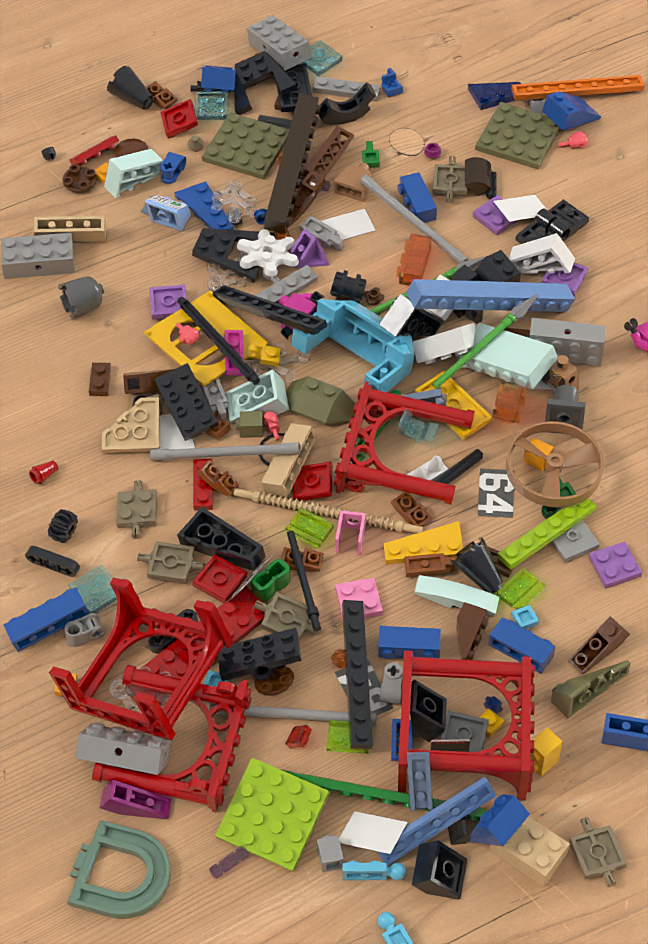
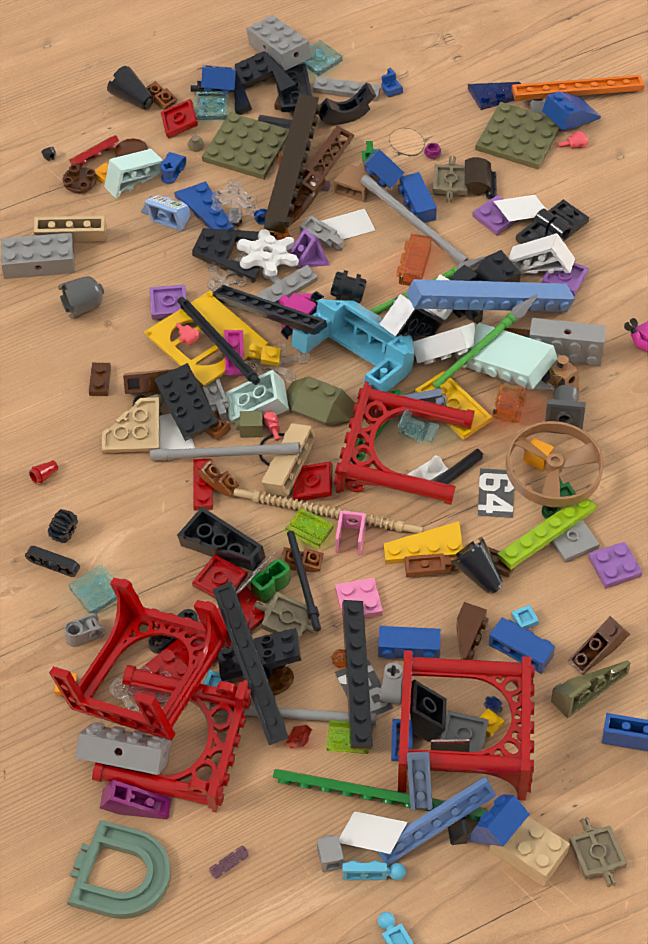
blue brick [3,587,90,652] -> none
dark tan plate [116,480,157,539] -> none
dark tan plate [137,541,205,584] -> none
lime plate [215,758,330,872] -> none
reddish brown plate [363,287,384,305] -> none
dark orange slope [391,492,432,526] -> none
black slope [411,840,467,900] -> none
light aqua slope [414,575,499,617] -> none
clear neon green plate [497,567,545,610] -> none
yellow piece [530,727,563,776] -> none
none -> black plate [212,582,289,745]
none -> blue slope [363,149,405,188]

